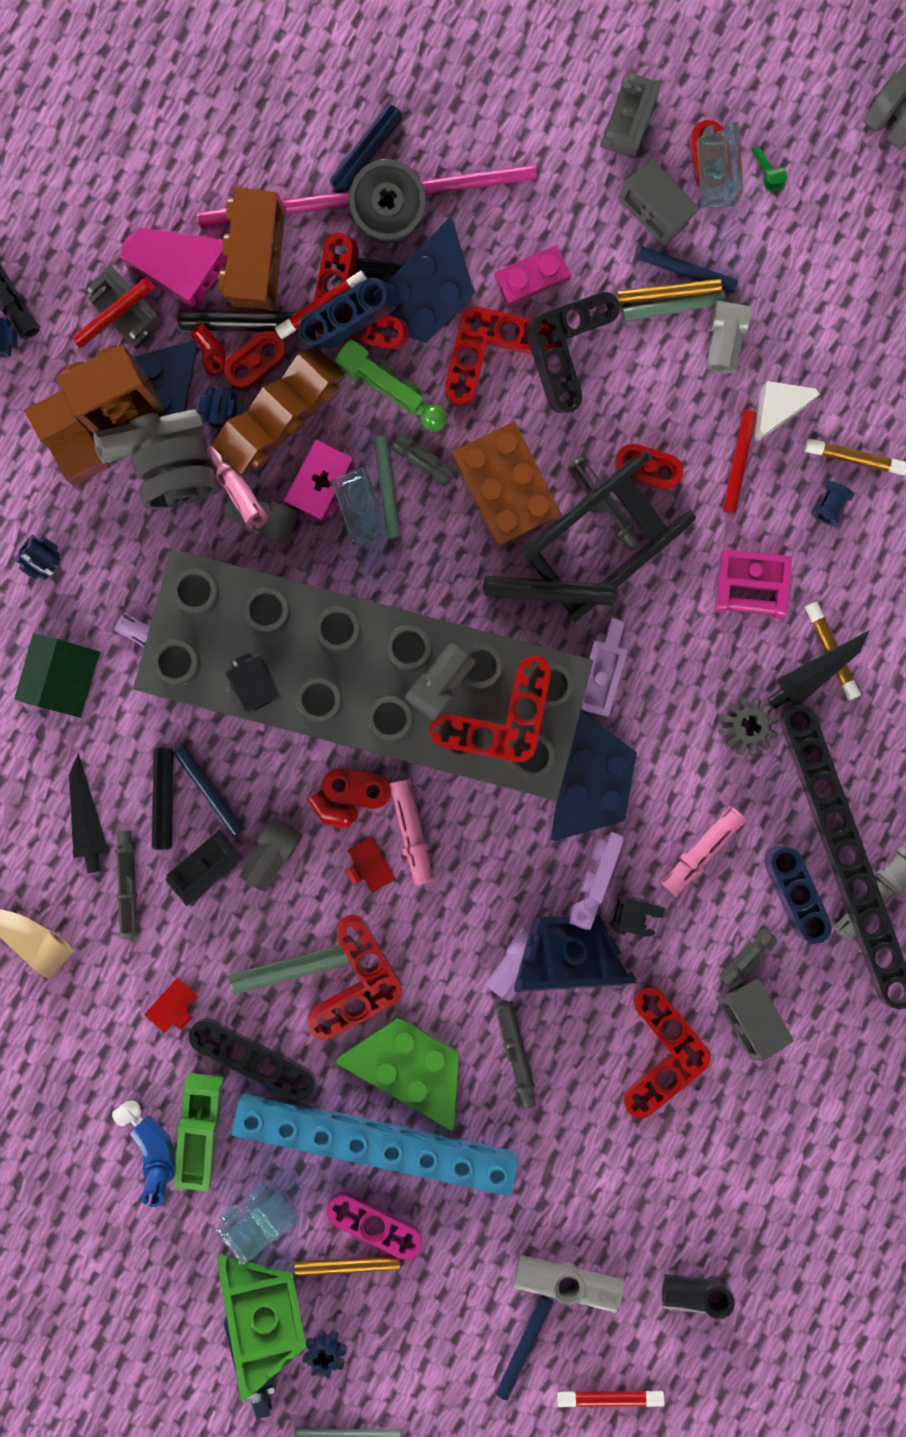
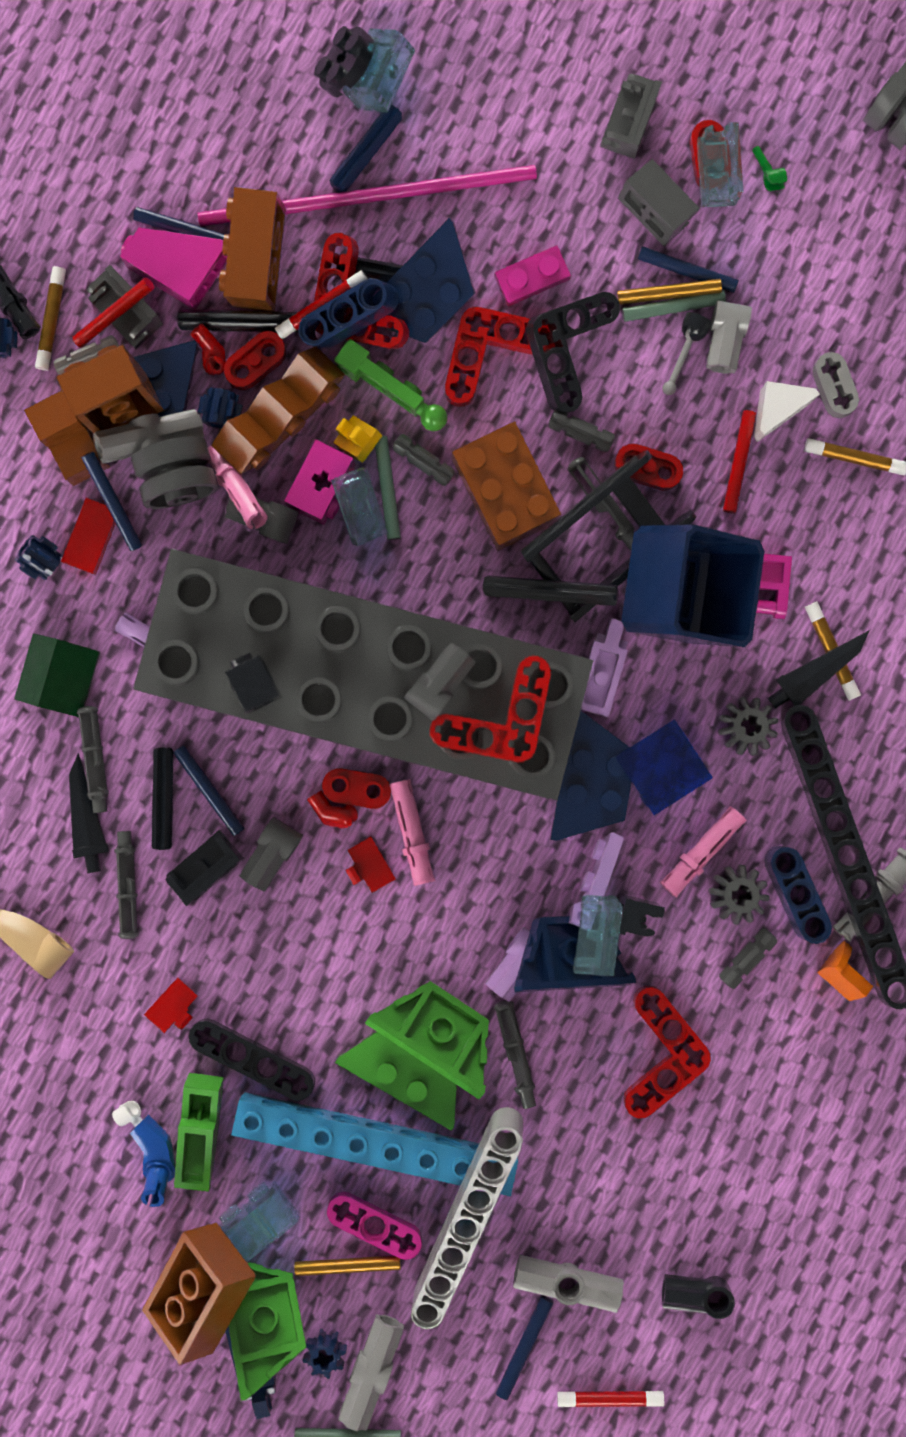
sand green axle [229,941,365,994] -> none
red beam [307,915,402,1040] -> none
dark grey wheel [349,159,426,243] -> none
dark grey hinge [716,979,794,1061] -> none
dark blue bush [810,481,855,527] -> none
none -> pearl gold bar [35,266,66,371]
none -> light grey axle [54,335,119,375]
none -> red tile [61,498,116,575]
none -> dark grey piece [77,706,109,813]
none -> dark blue piece [81,451,143,551]
none -> dark blue bar [133,207,224,240]
none -> dark orange brick [142,1223,256,1365]
none -> black plate [314,26,374,97]
none -> yellow tile [333,415,383,463]
none -> light grey piece [338,1314,404,1431]
none -> clear light blue brick [342,28,415,113]
none -> bright green wing [365,981,489,1099]
none -> light grey beam [411,1107,523,1329]
none -> dark grey axle [548,410,615,452]
none -> clear light blue hinge [573,895,623,976]
none -> clear blue hinge [616,719,713,815]
none -> dark blue plate [621,525,765,647]
none -> hinge [662,312,712,395]
none -> dark grey gear [708,864,769,925]
none -> light grey beam [812,352,859,418]
none -> orange tile [817,940,874,1001]

